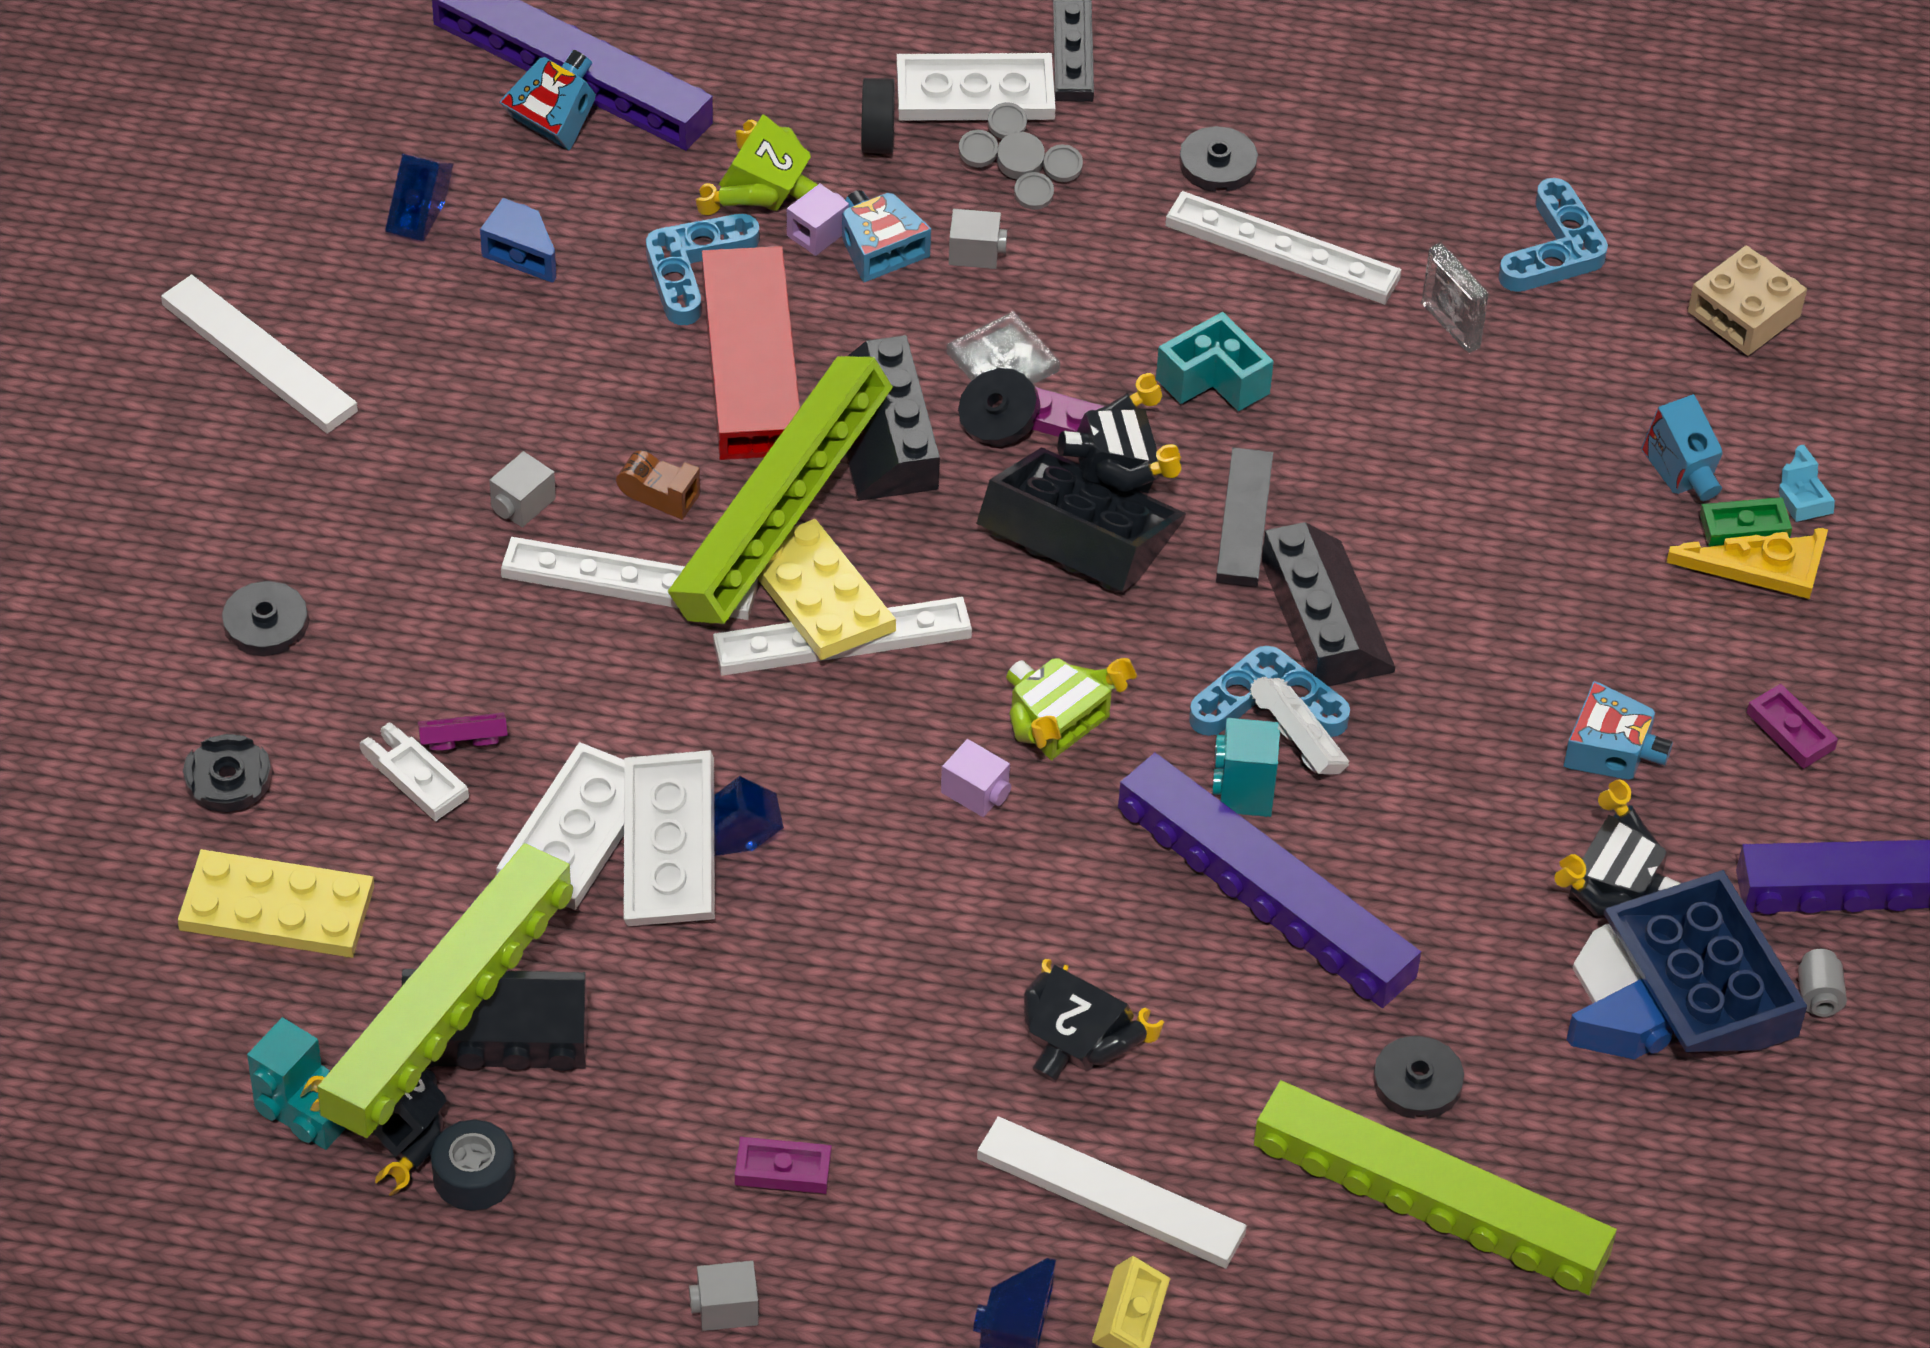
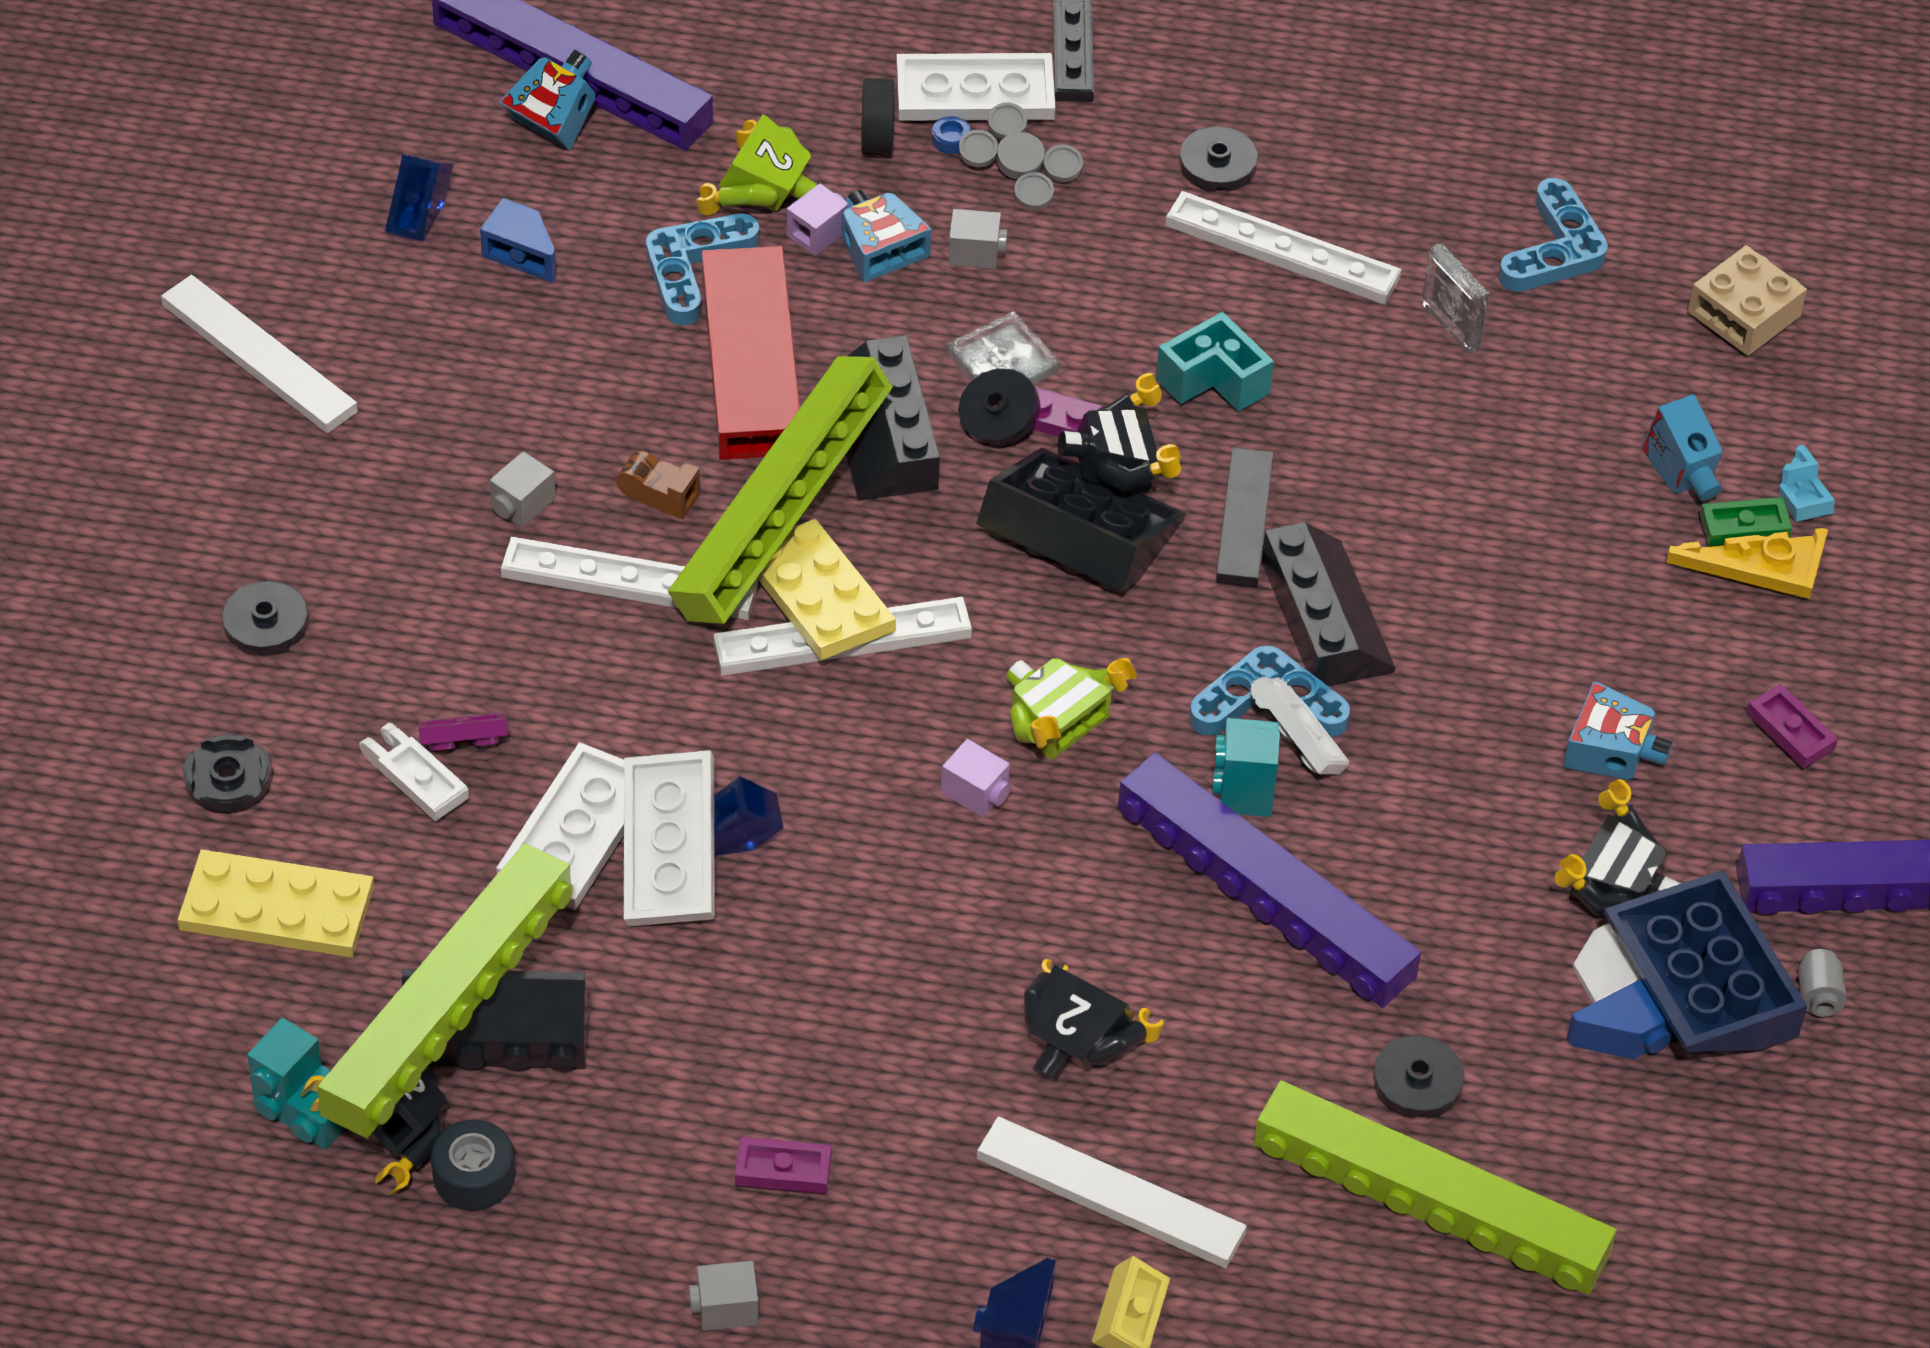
none -> blue tile [932,116,971,154]

